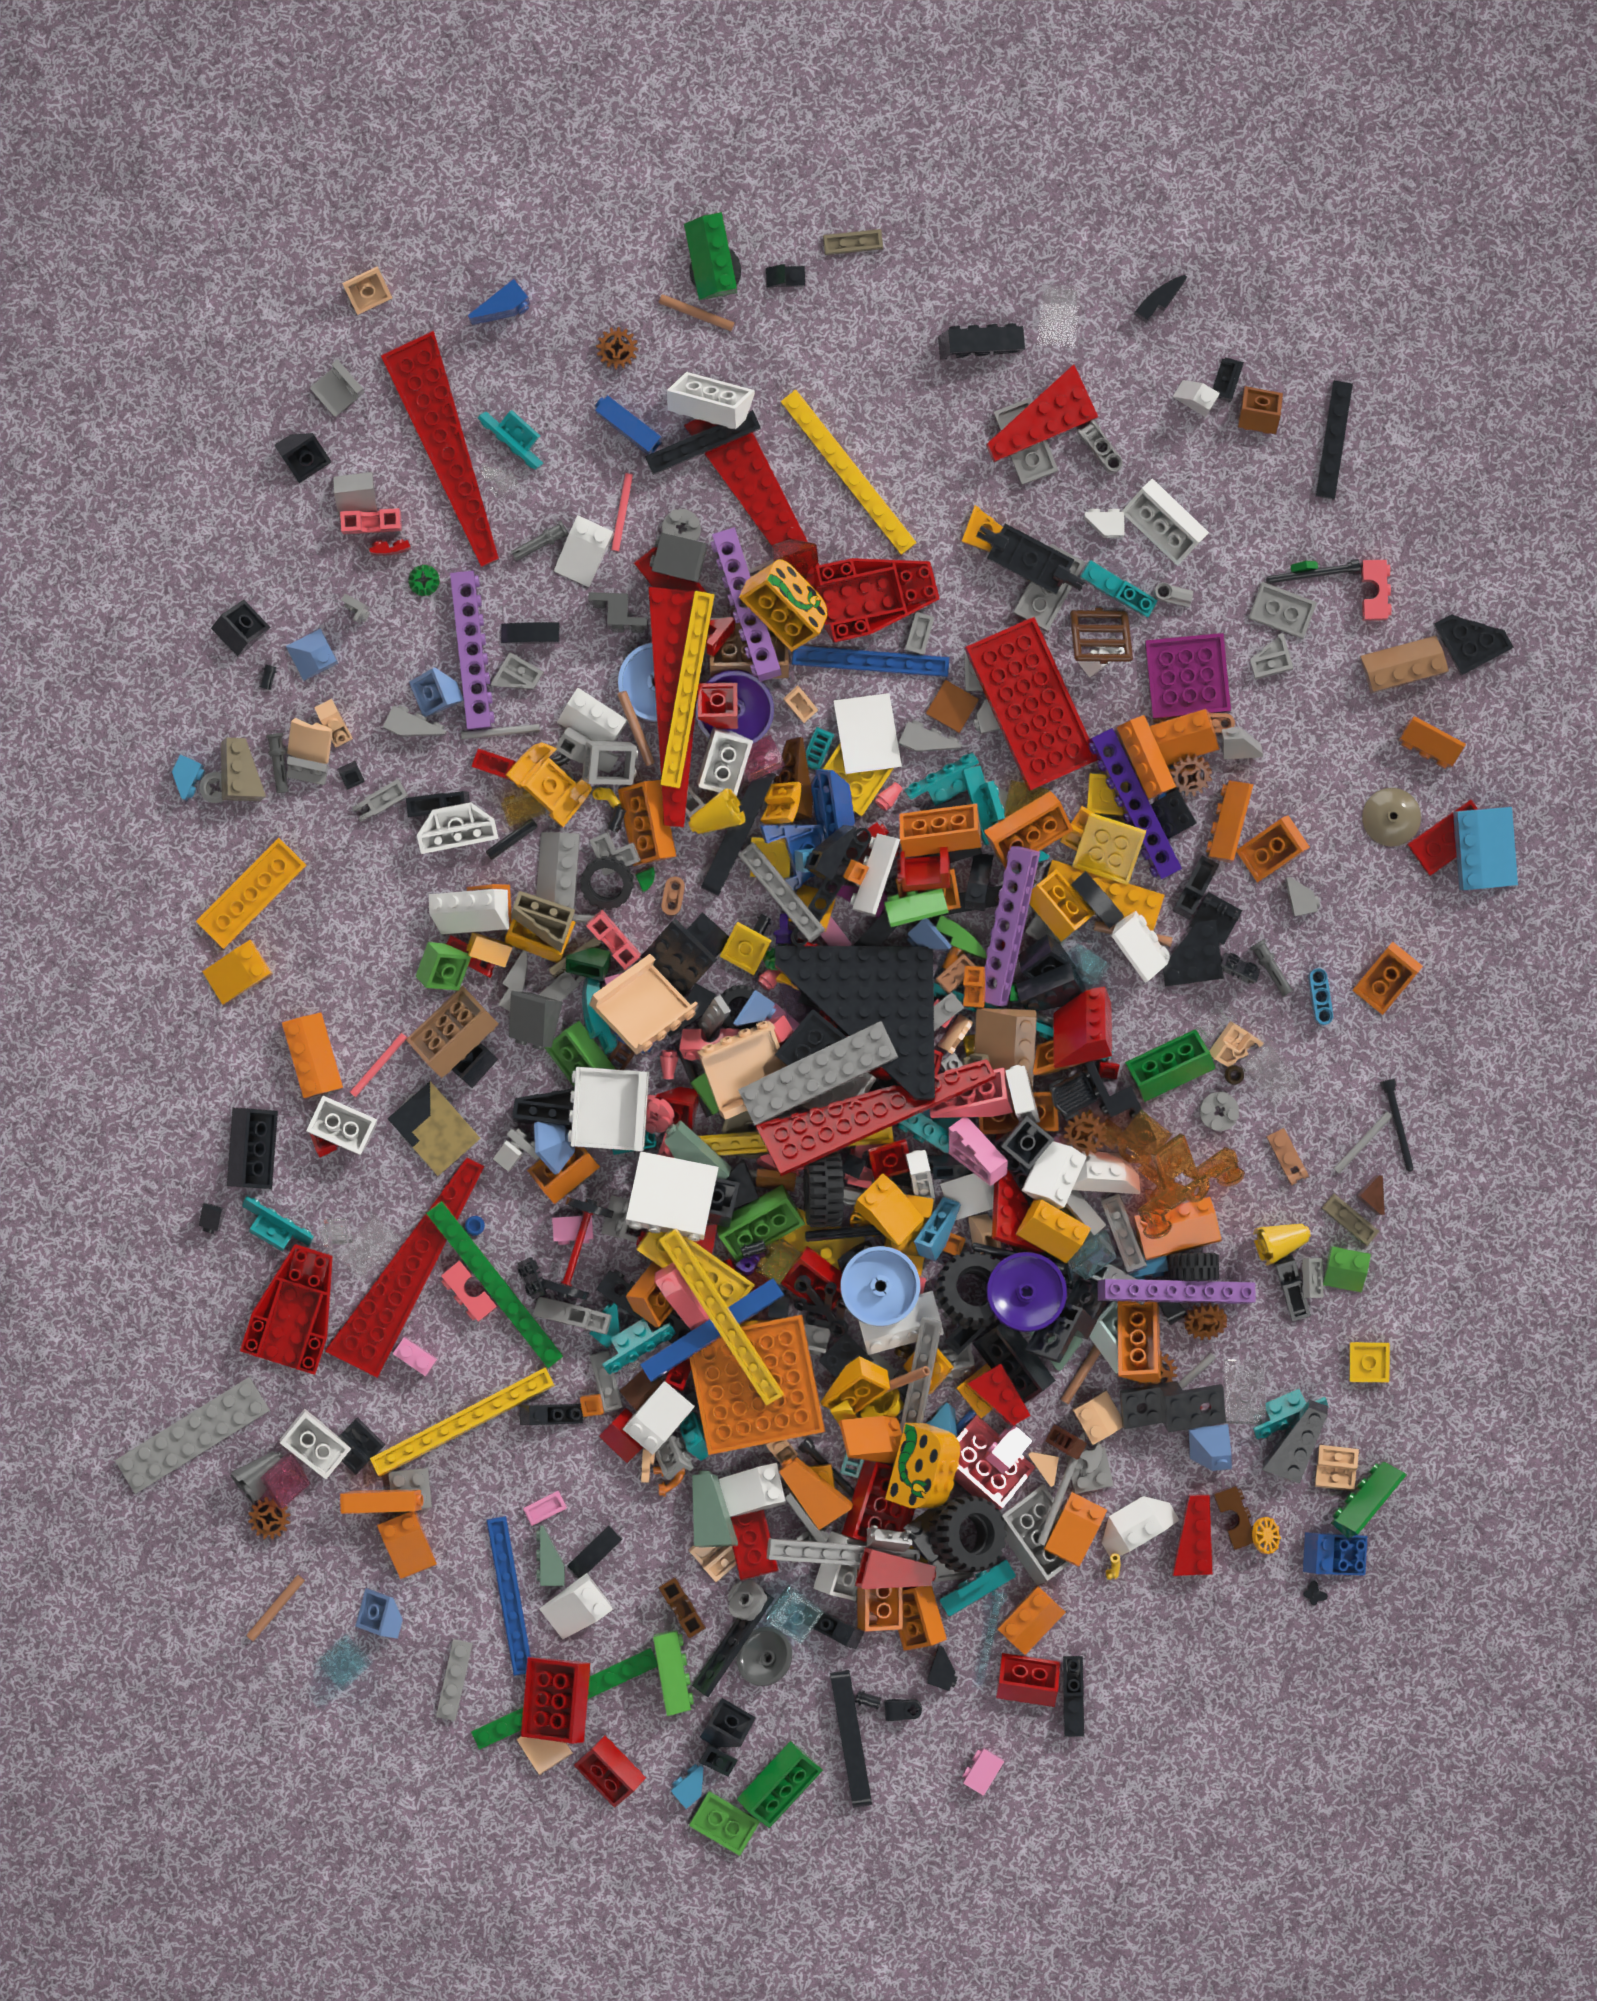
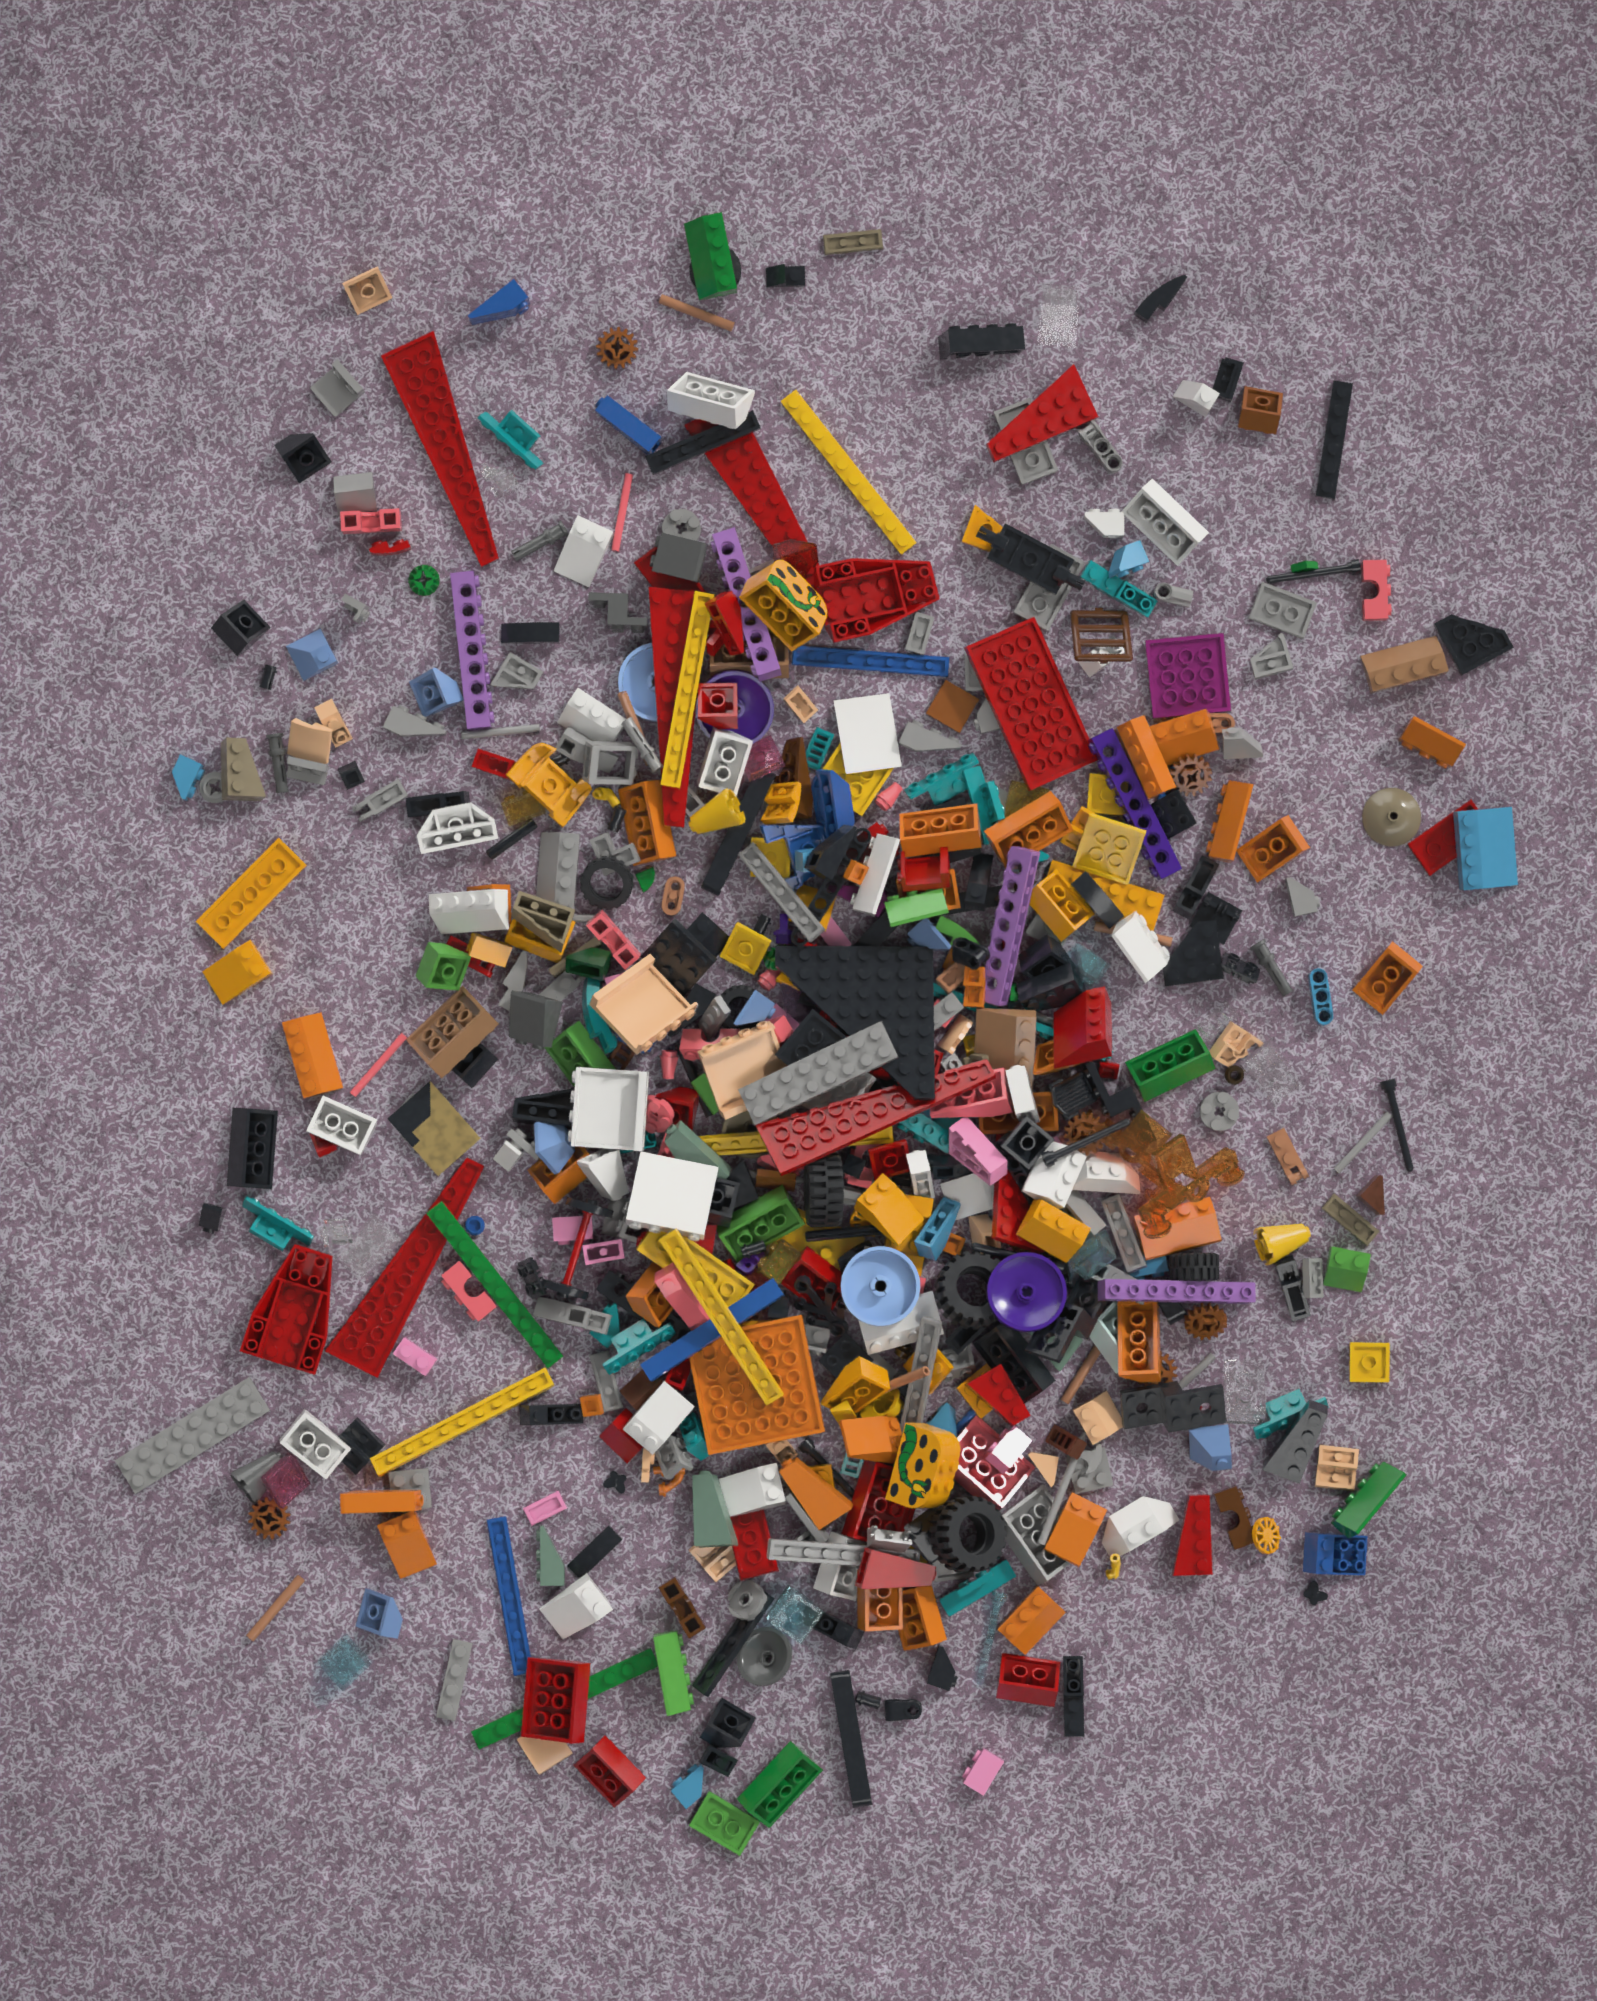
none -> white slope [577,1148,629,1201]
none -> bright pink brick [582,1239,625,1265]
none -> black piece [603,1471,627,1494]
none -> light grey pin [621,717,663,773]
none -> red slope [704,591,744,656]
none -> black piece [952,937,990,970]
none -> black piece [1041,1119,1131,1168]
none -> dark azure slope [1108,540,1149,578]

